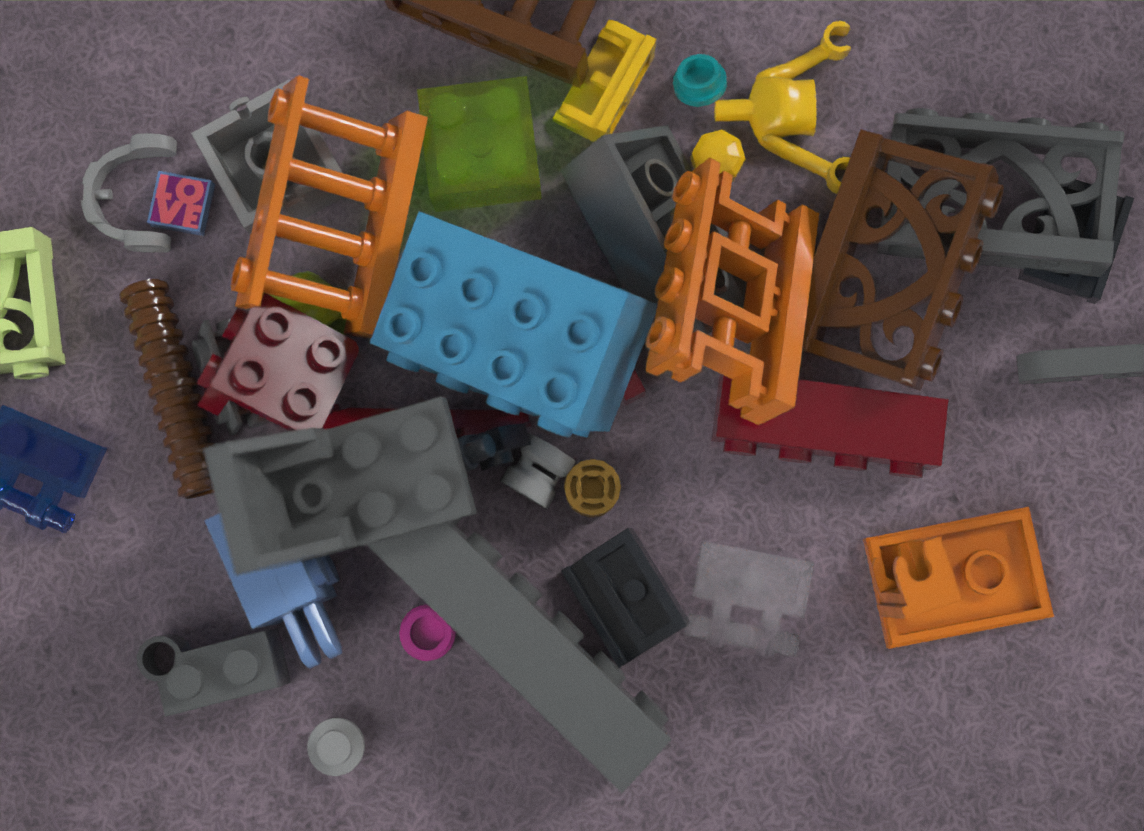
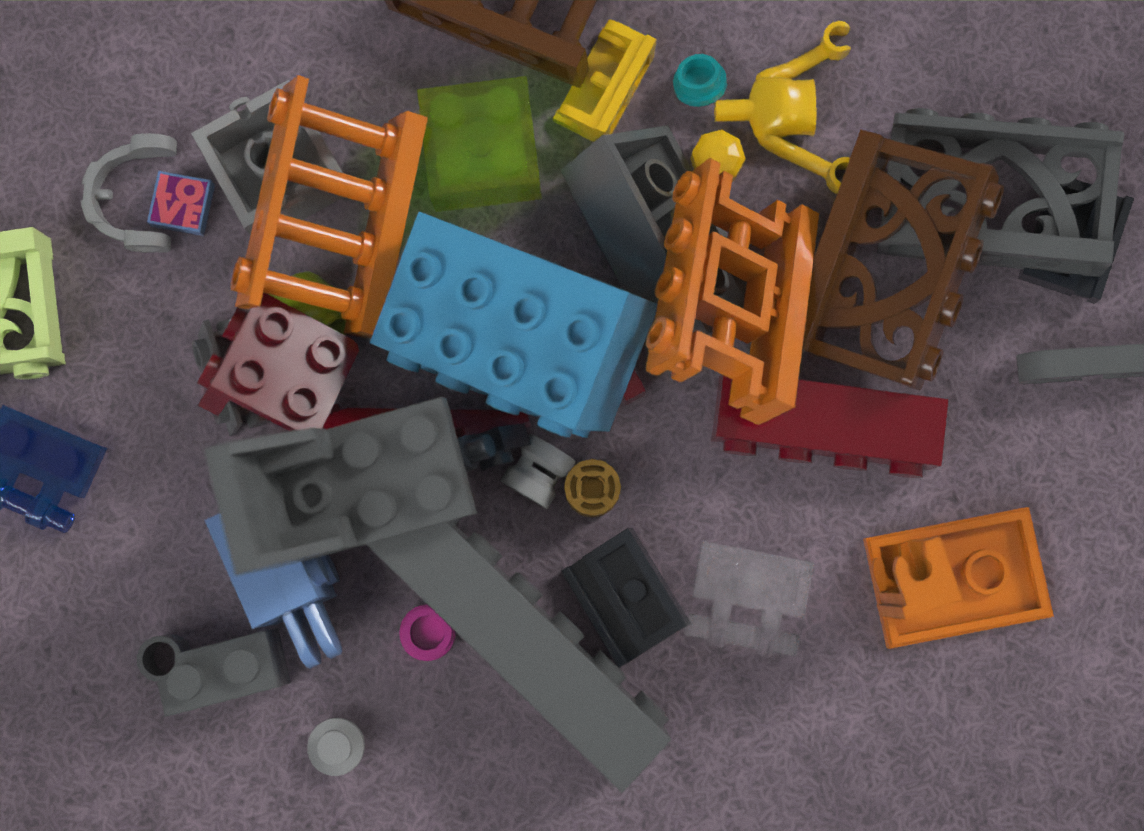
reddish brown piece [119,279,217,499] -> none

